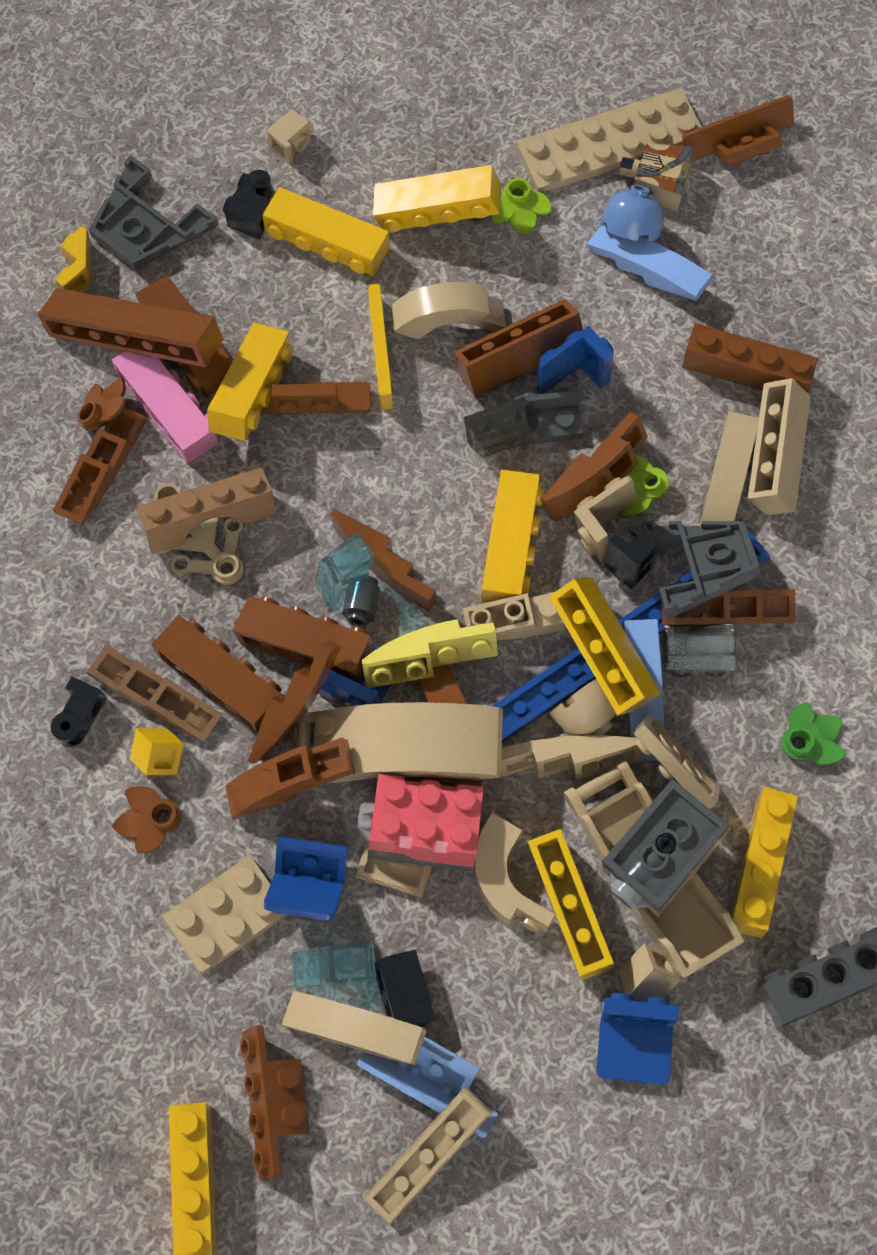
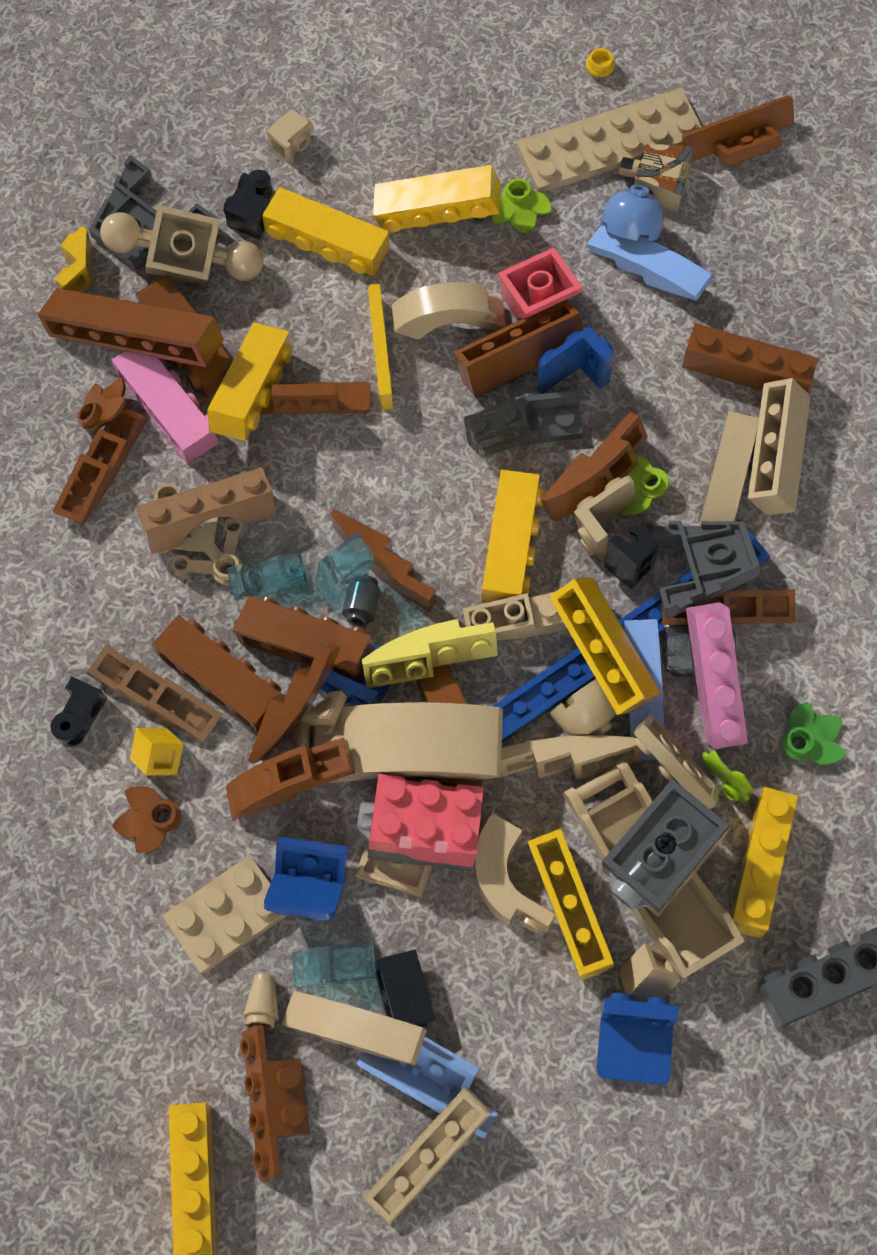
none -> tan brick [100,205,264,287]
none -> clear light blue slope [227,554,308,601]
none -> tan cone [243,974,279,1031]
none -> tan tile [302,690,347,726]
none -> coral slope [498,247,583,318]
none -> yellow plate [586,48,615,78]
none -> bright pink brick [686,602,748,749]
none -> lime plate [702,750,753,804]

